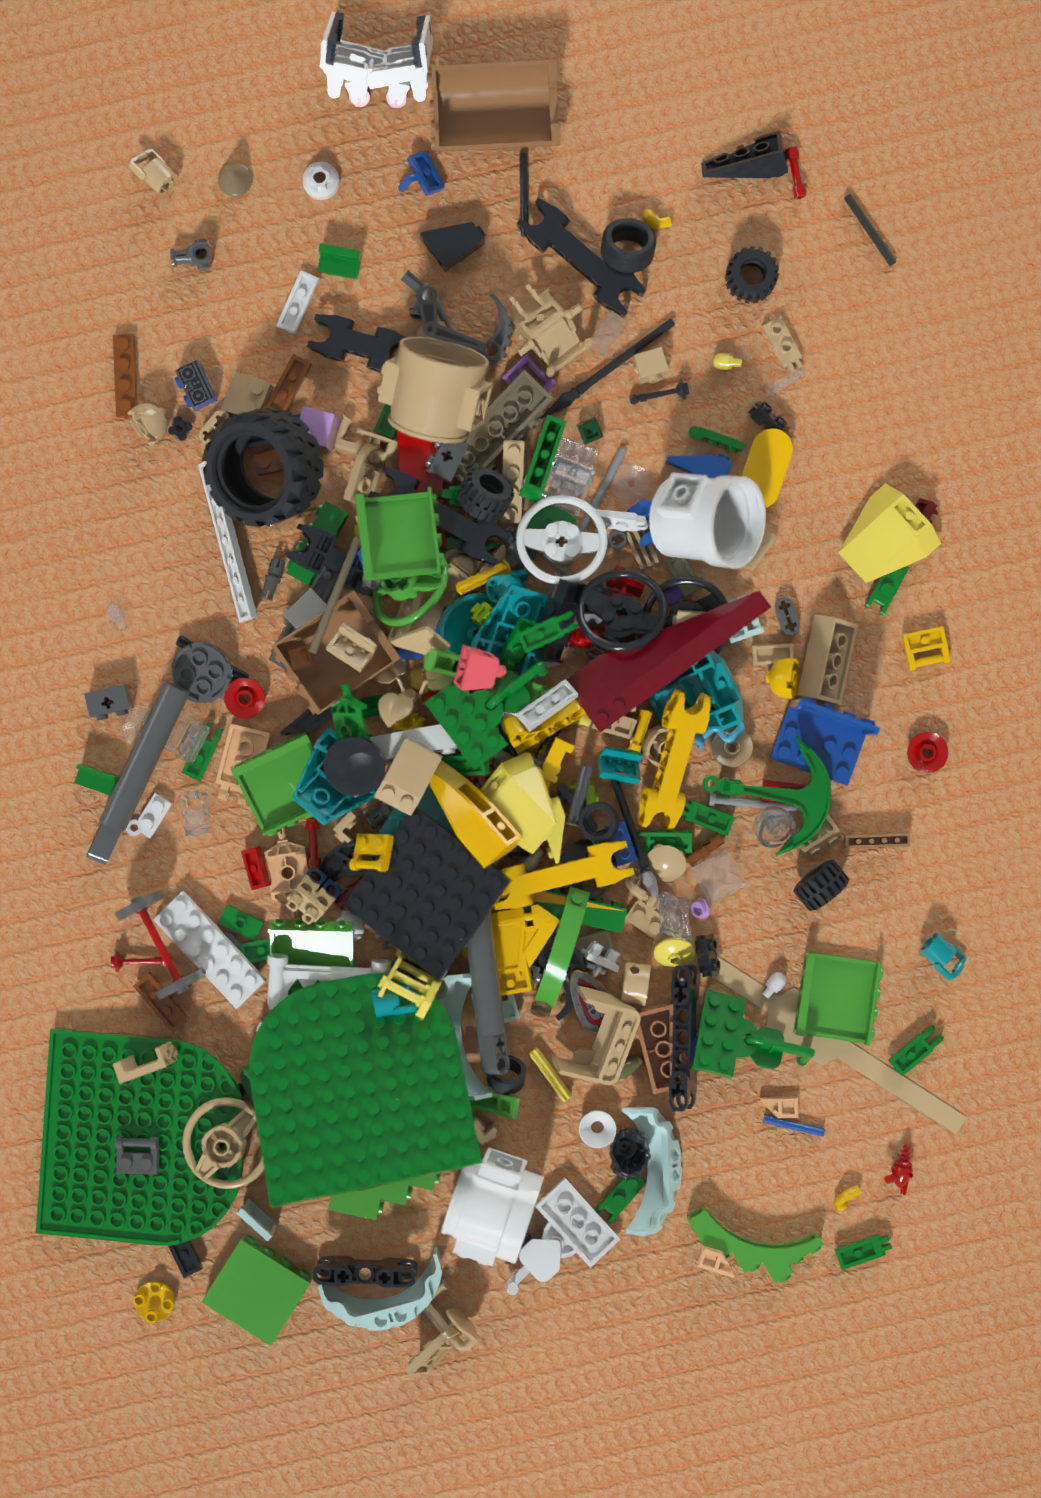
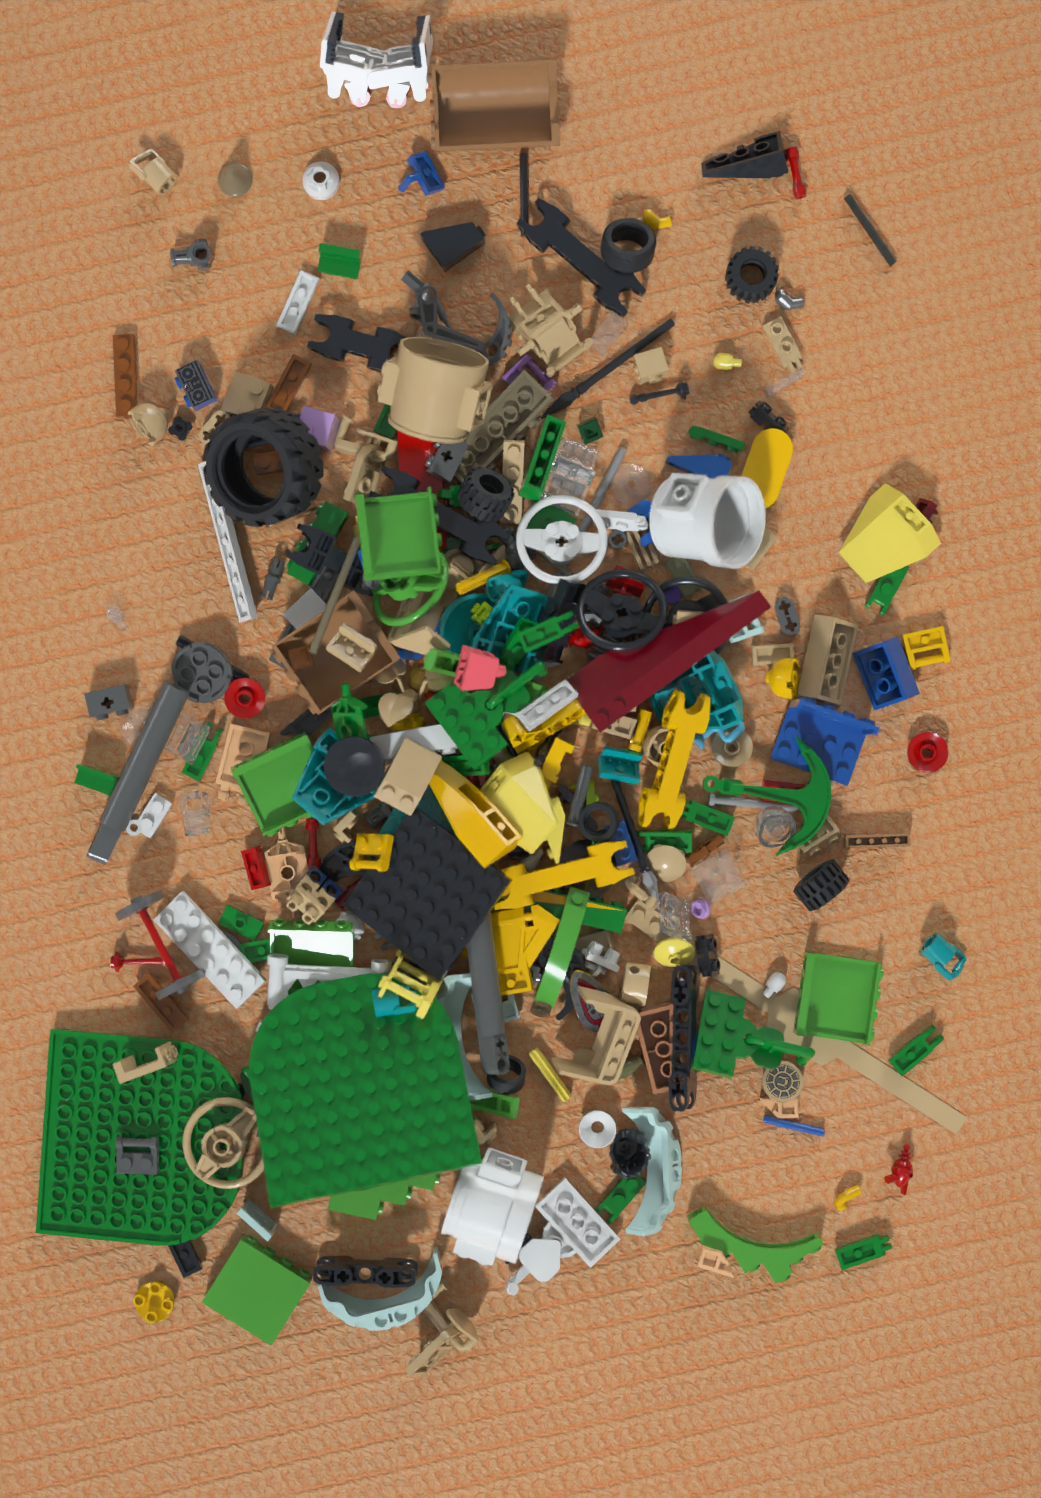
none -> tile [762,1061,803,1102]
none -> flat silver arm [775,289,804,310]
none -> blue slope [852,636,920,711]

